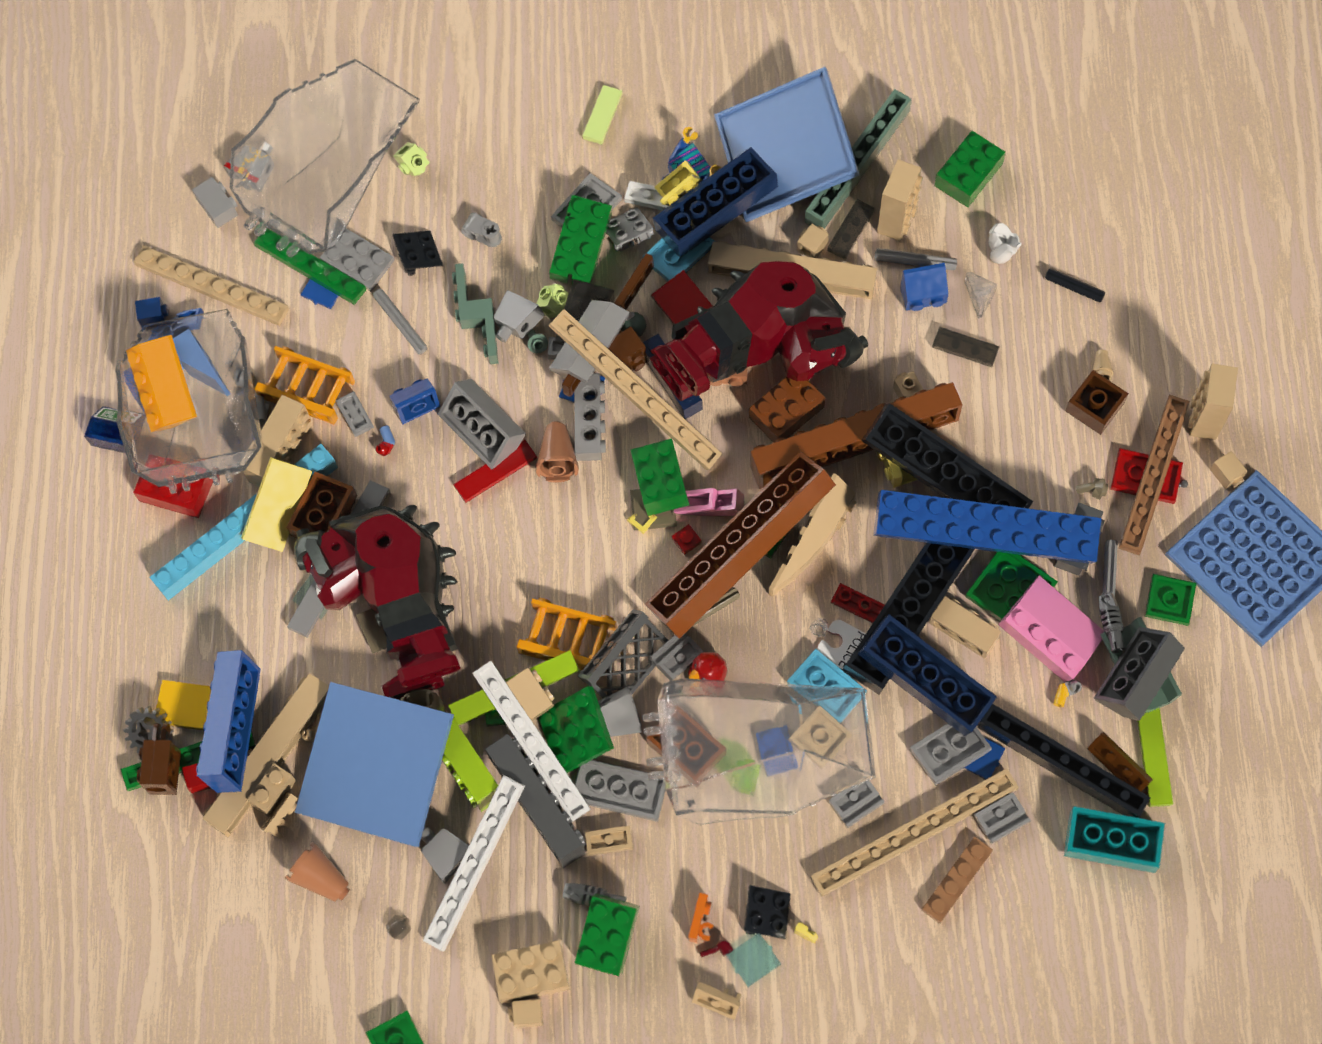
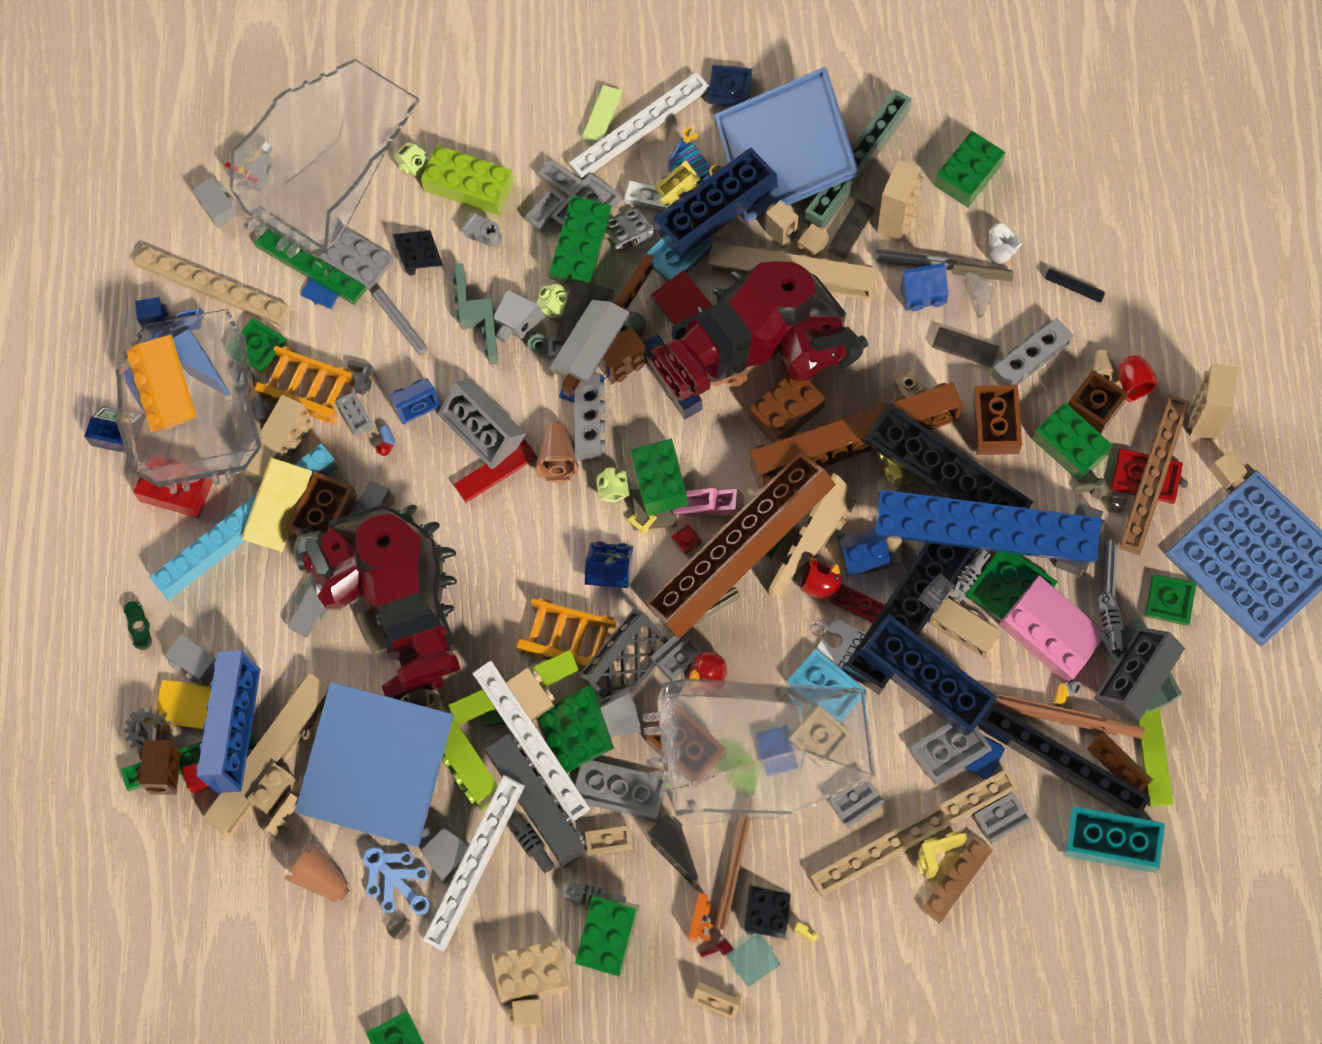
tan plate [549,309,722,470] -> none
none -> dark green piece [123,600,152,650]
none -> light grey brick [165,634,216,685]
none -> green plate [227,317,287,373]
none -> flat silver plate [347,360,373,395]
none -> light blue plant [363,847,430,915]
none -> lime brick [421,145,514,215]
none -> dark grey hinge [511,815,555,874]
none -> light grey plate [524,188,566,231]
none -> light grey plate [538,159,582,198]
none -> white plate [569,72,709,180]
none -> clear blue slope [584,541,634,588]
none -> yellowish green brick [596,467,629,503]
none -> clear smoke slope [647,814,699,890]
none -> dark blue plate [707,65,752,106]
none -> medium nougat axle [713,797,755,930]
none -> tan brick [765,200,798,248]
none -> red piece [800,556,842,600]
none -> blue slope [837,528,890,577]
none -> tan cone [885,537,905,565]
none -> light yellow bracket [917,831,967,880]
none -> clear slope [918,574,957,613]
none -> light grey hinge [946,549,990,602]
none -> dark tan axle [952,262,1014,282]
none -> dark orange brick [973,385,1022,455]
none -> light grey brick [991,318,1074,385]
none -> nougat piece [991,692,1145,739]
none -> green brick [1032,402,1113,482]
none -> clear smoke piece [1103,491,1127,513]
none -> red piece [1116,355,1158,403]

